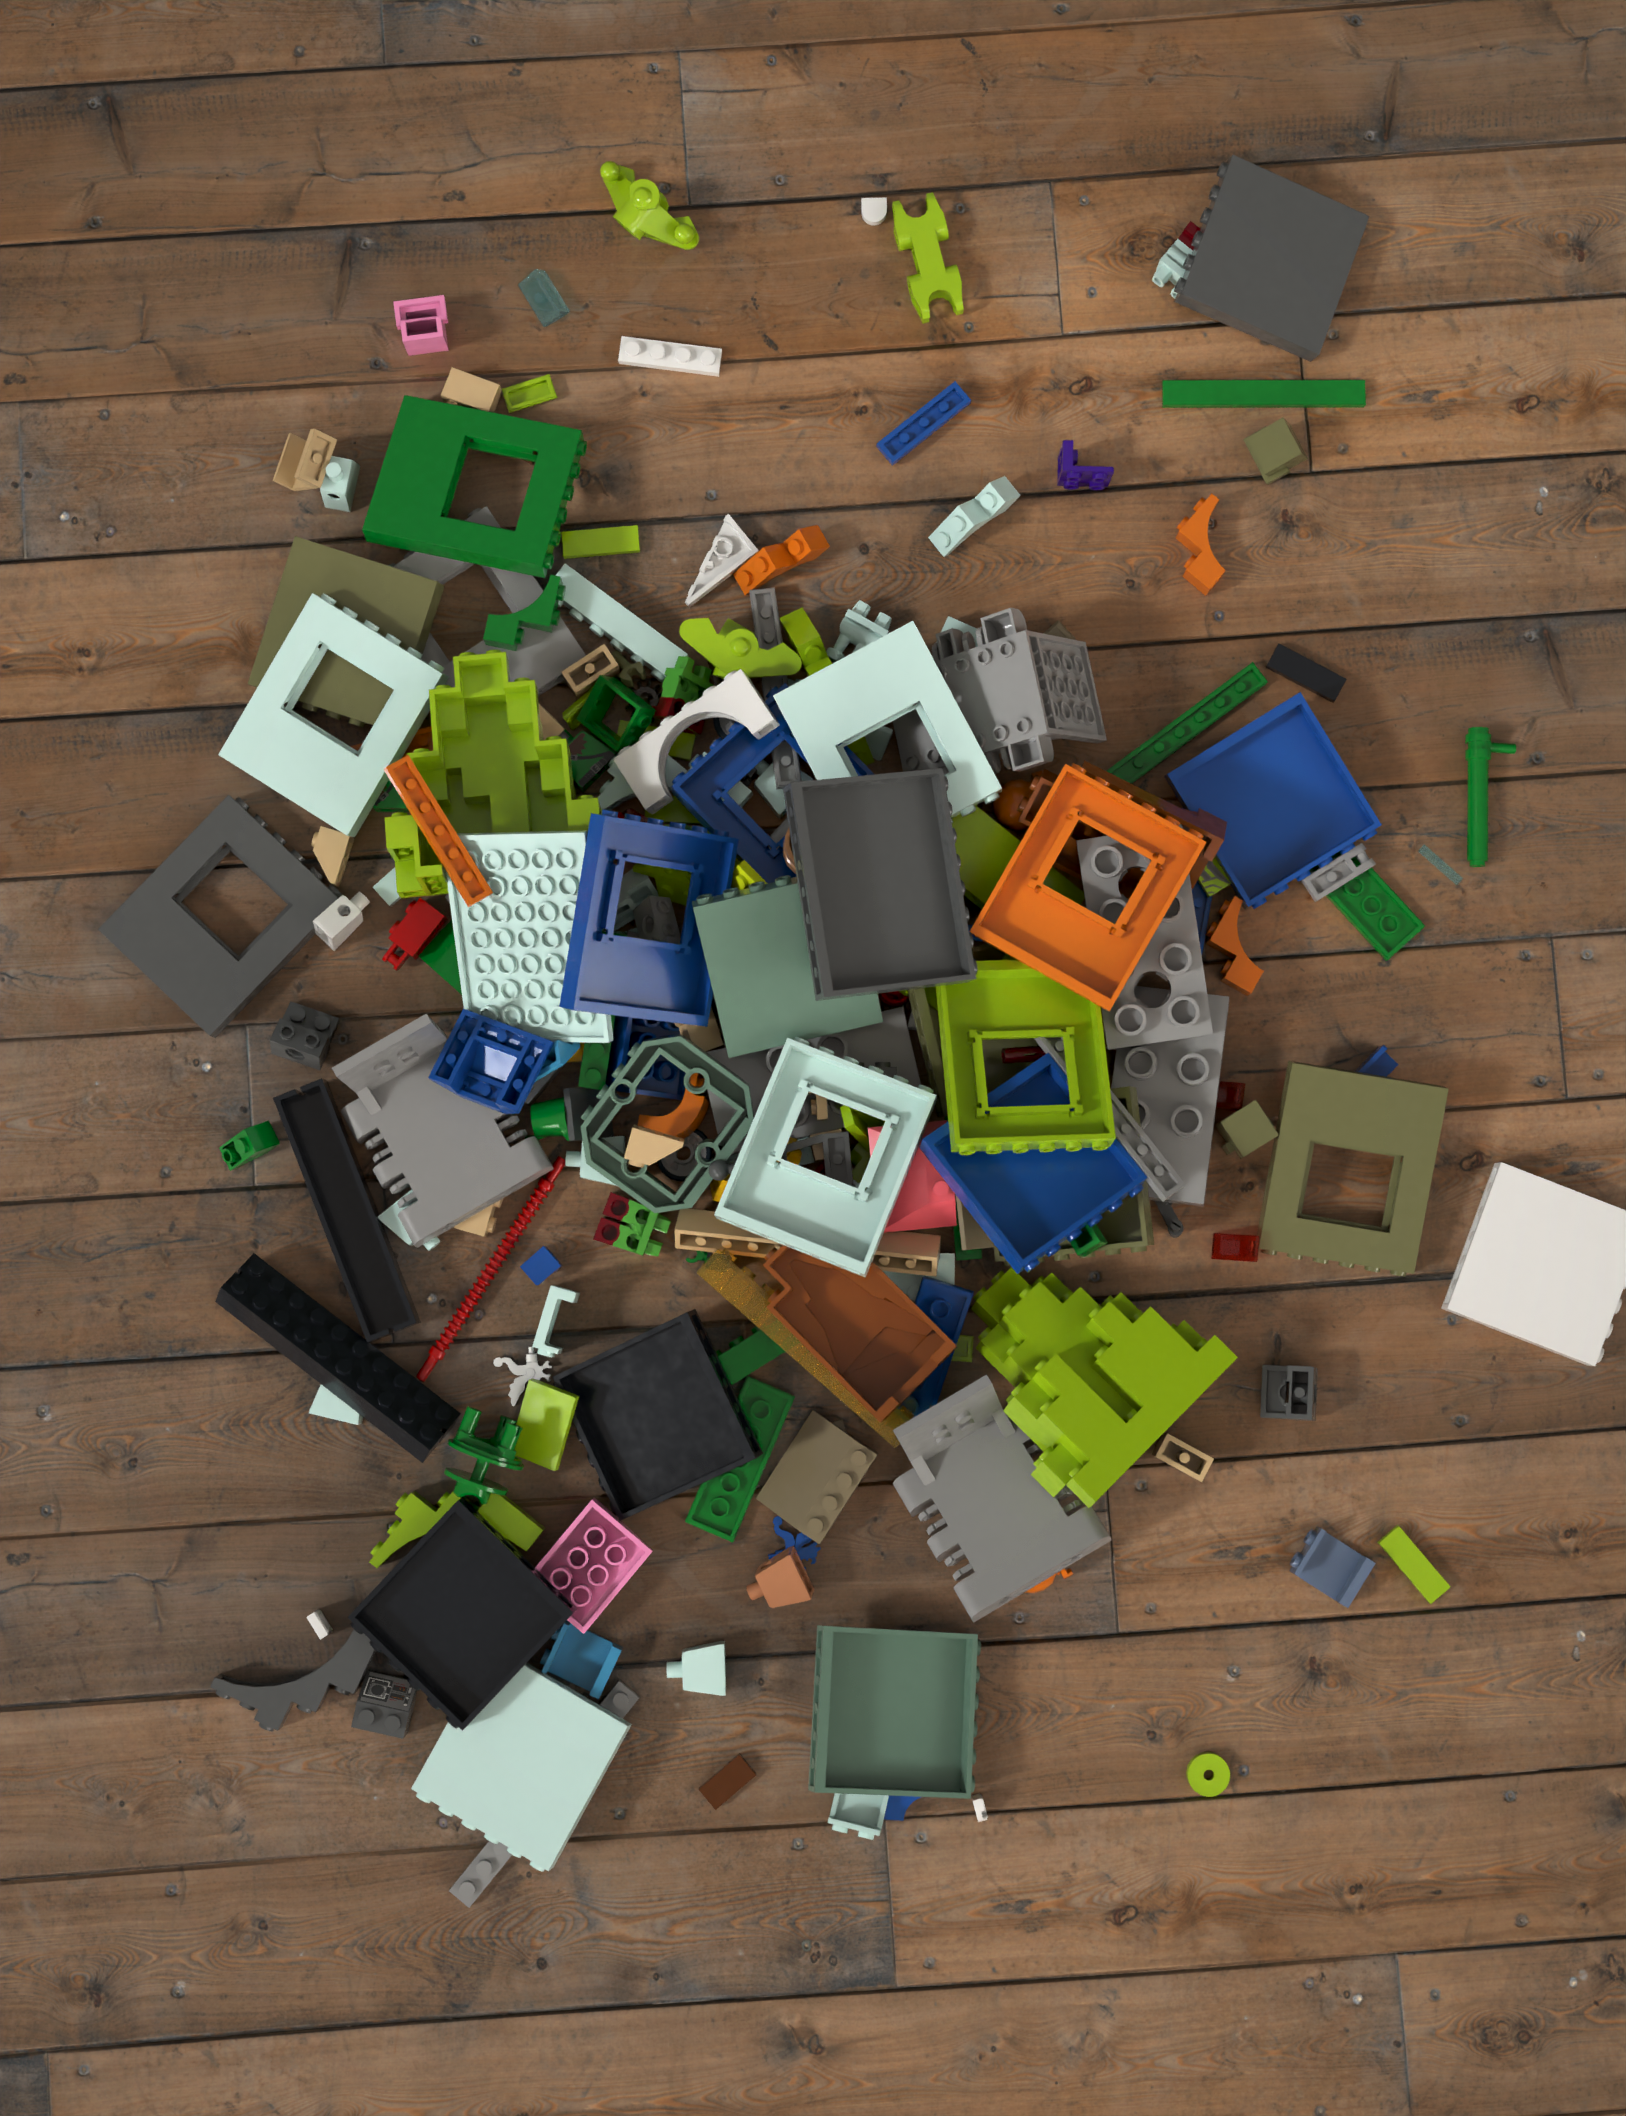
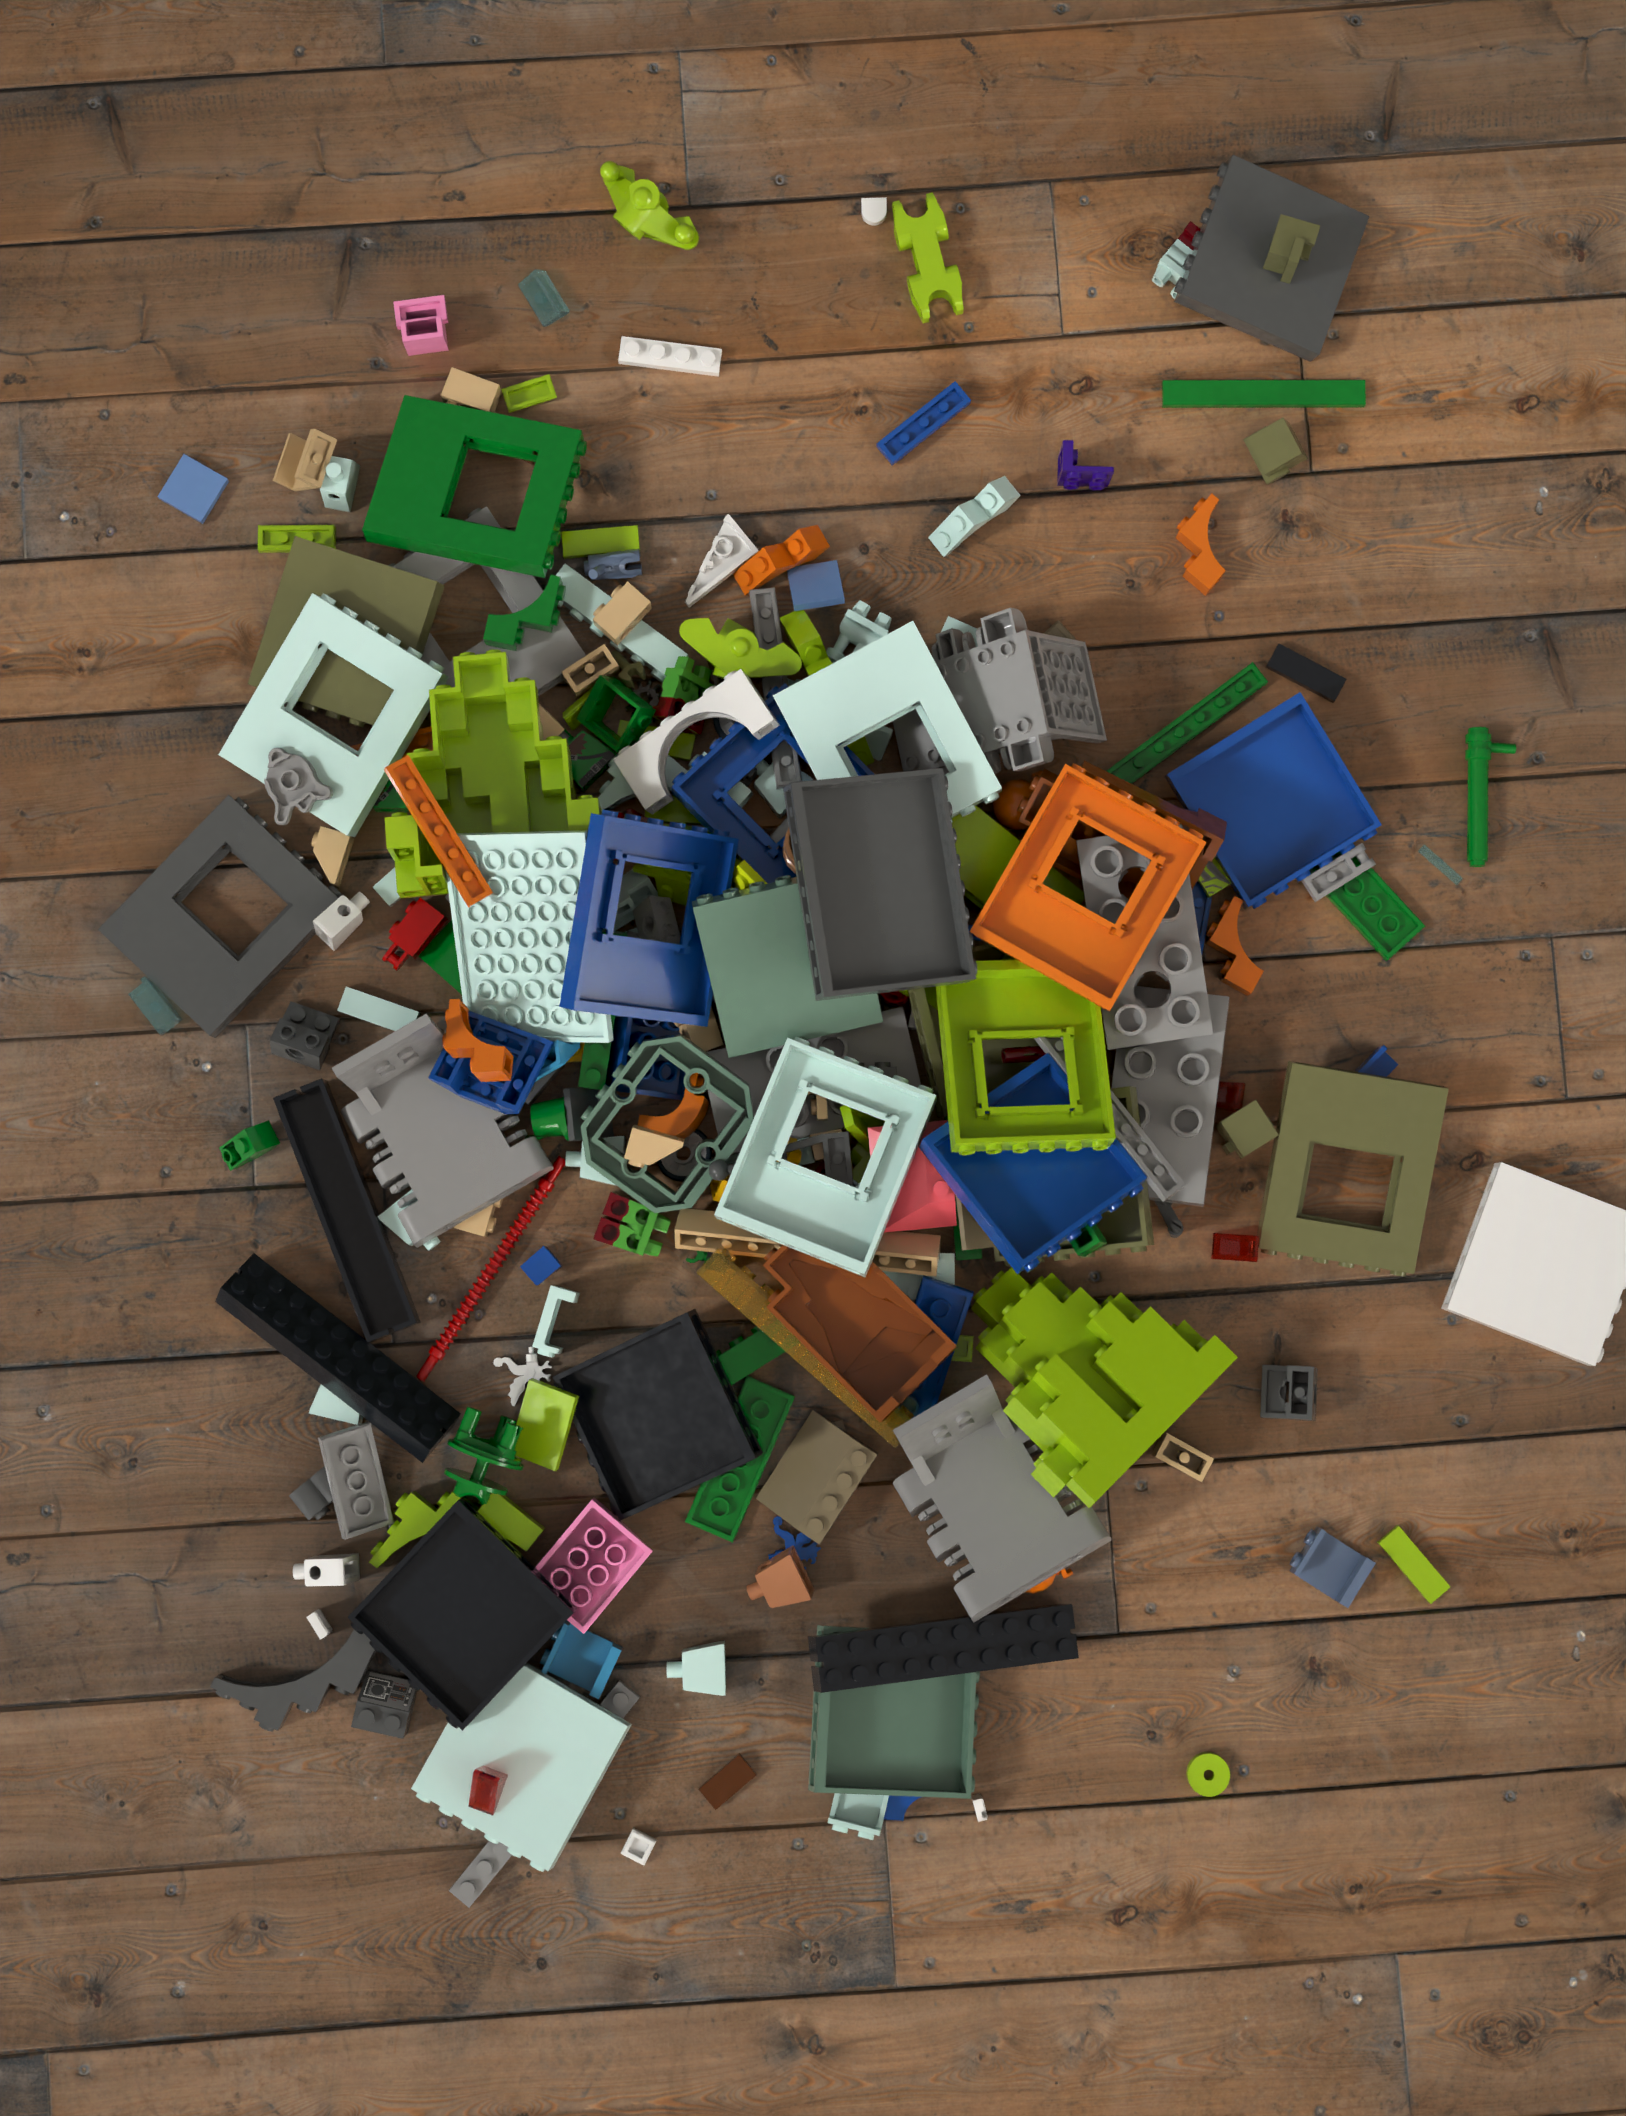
none -> clear light blue panel [128,976,183,1035]
none -> medium blue tile [157,454,229,524]
none -> lime tile [258,525,336,553]
none -> light grey tile [264,748,333,825]
none -> dark grey brick [289,1466,333,1521]
none -> white torso [293,1553,360,1586]
none -> light grey tile [318,1422,394,1540]
none -> light aqua tile [337,987,420,1031]
none -> orange arch [442,999,514,1082]
none -> clear red slope [468,1766,508,1816]
none -> sand blue piece [584,549,642,580]
none -> tan brick [593,581,652,646]
none -> white tile [621,1828,657,1865]
none -> medium blue tile [787,560,845,611]
none -> black piece [808,1604,1079,1693]
none -> olive plate [1263,214,1320,284]

